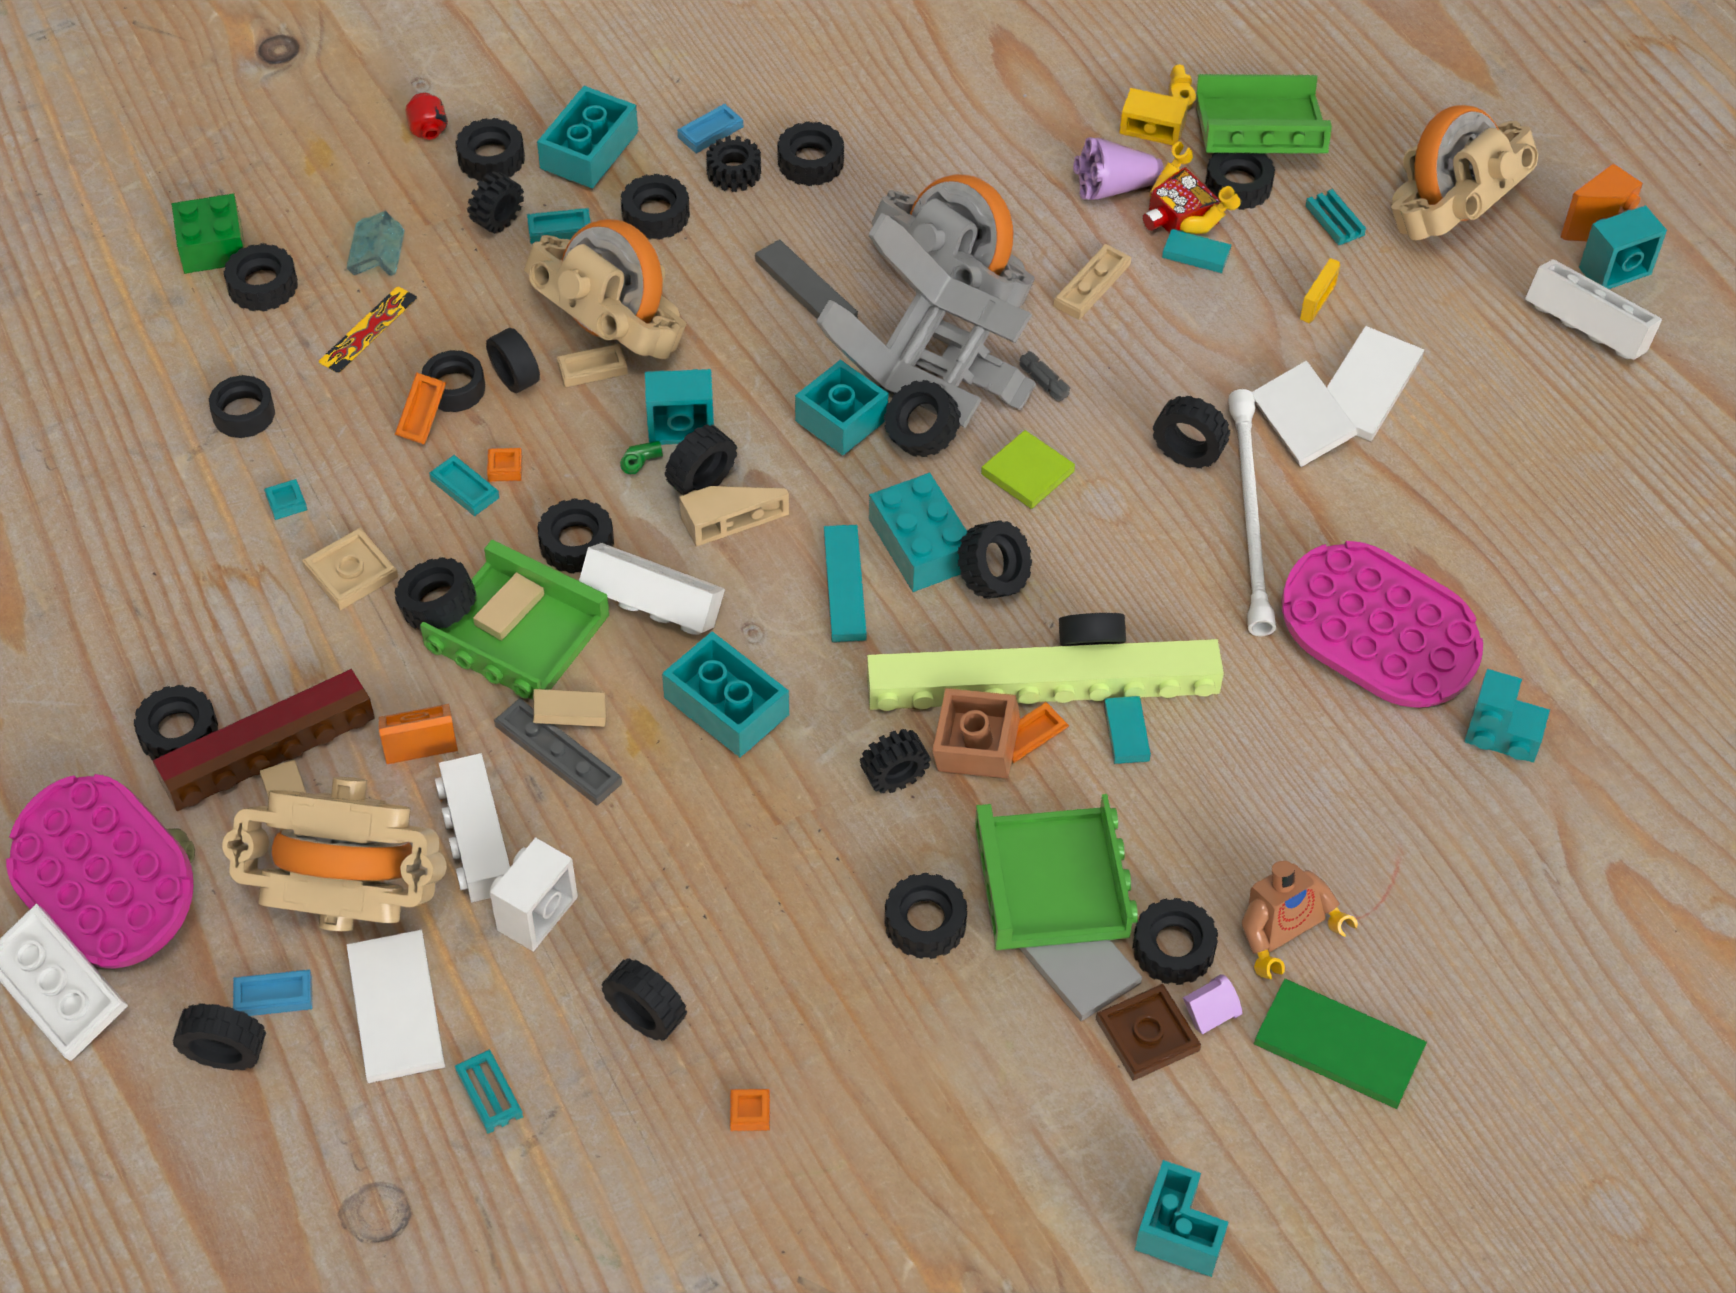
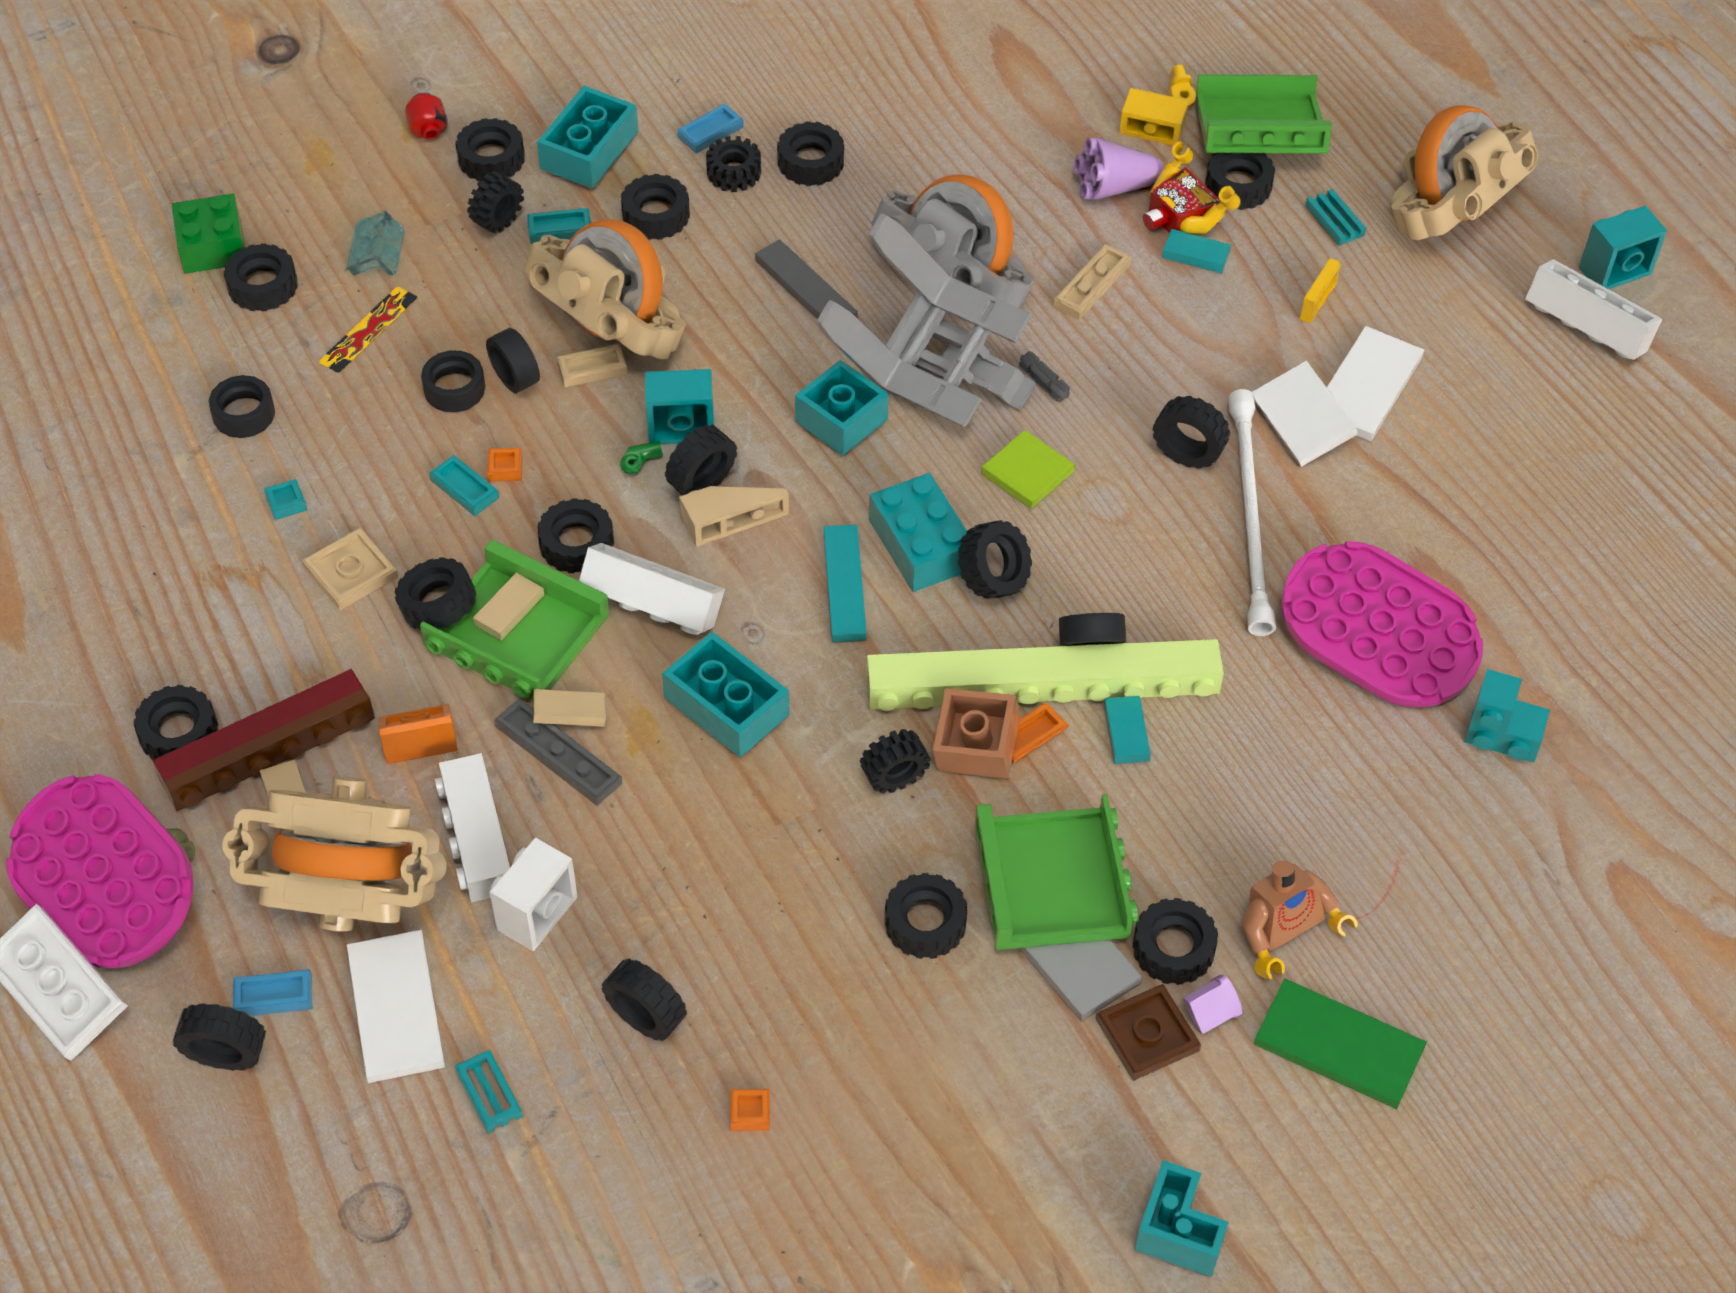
orange tile [395,372,446,445] -> none
black tyre [884,380,961,457] -> none
orange slope [1560,163,1643,241] -> none

